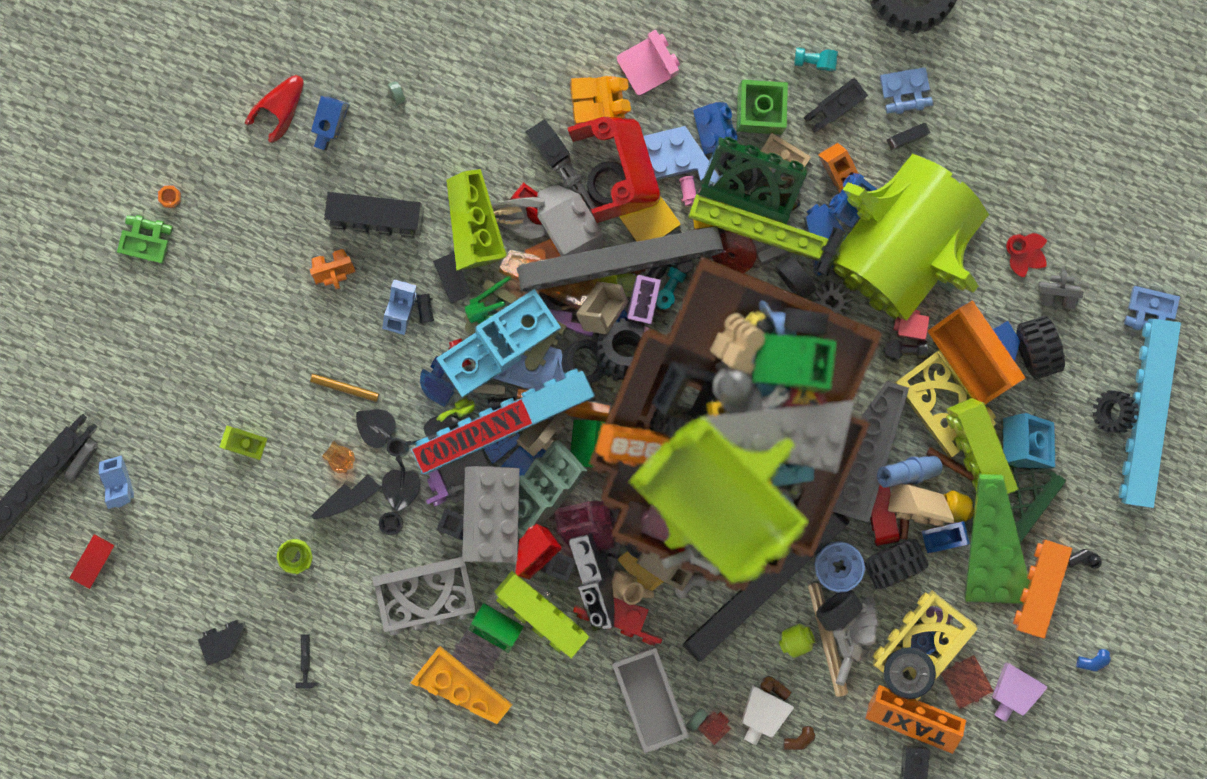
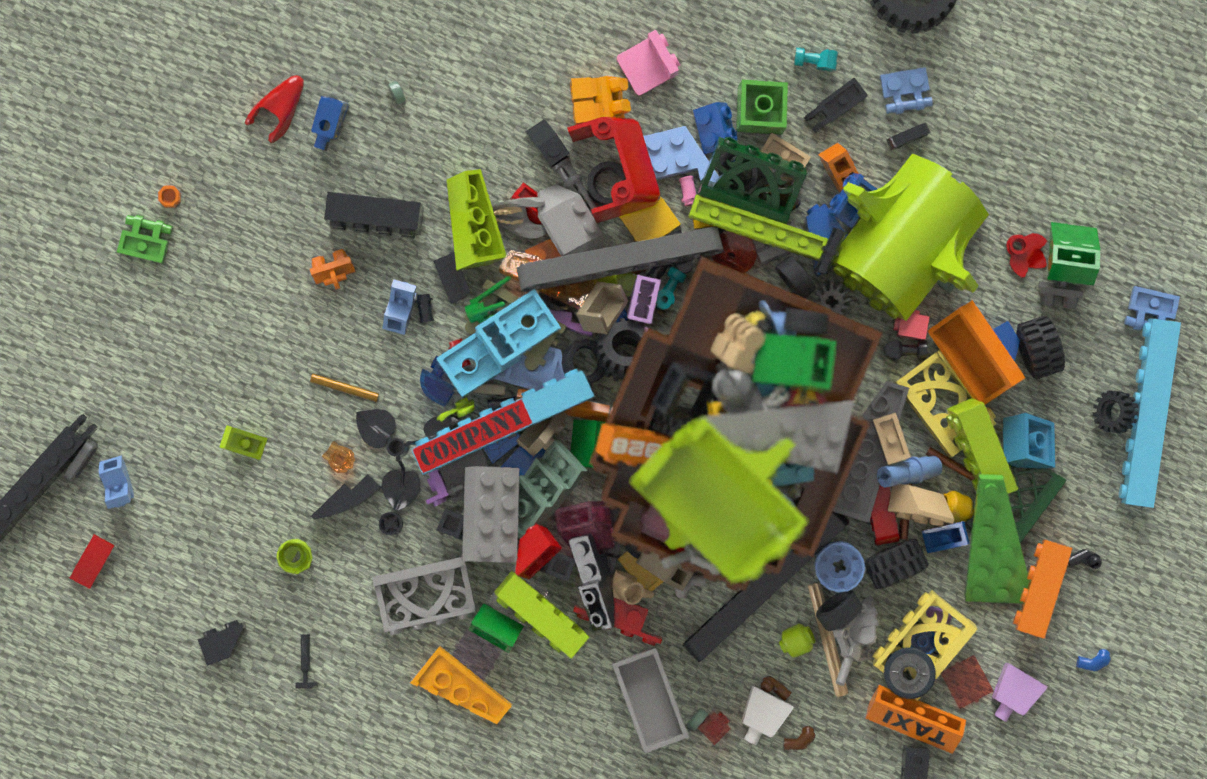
none -> tan plate [873,413,911,465]
none -> green slope [1047,222,1101,286]

